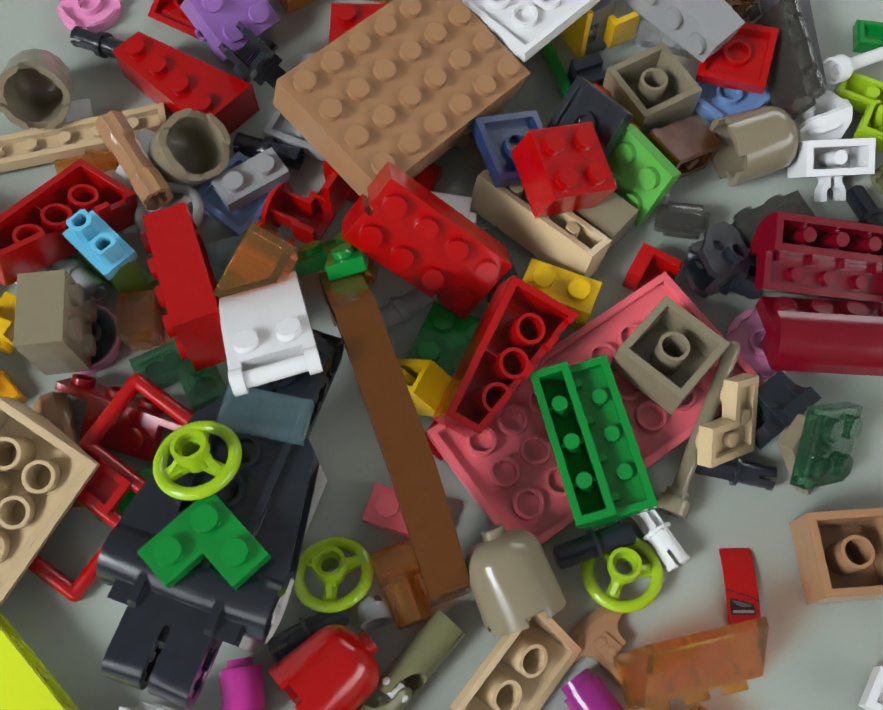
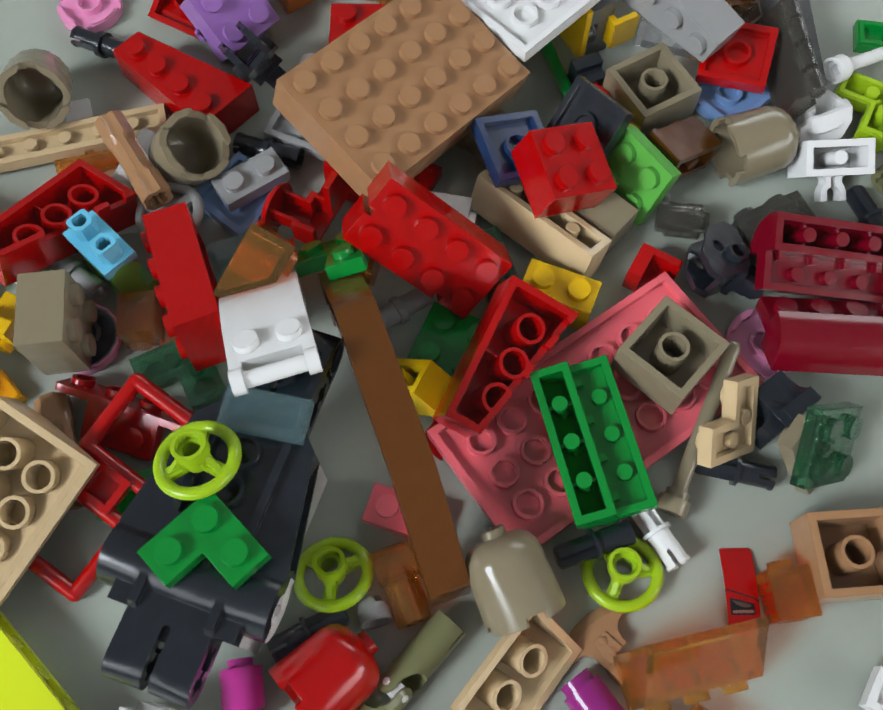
none -> clear orange brick [756,559,822,626]

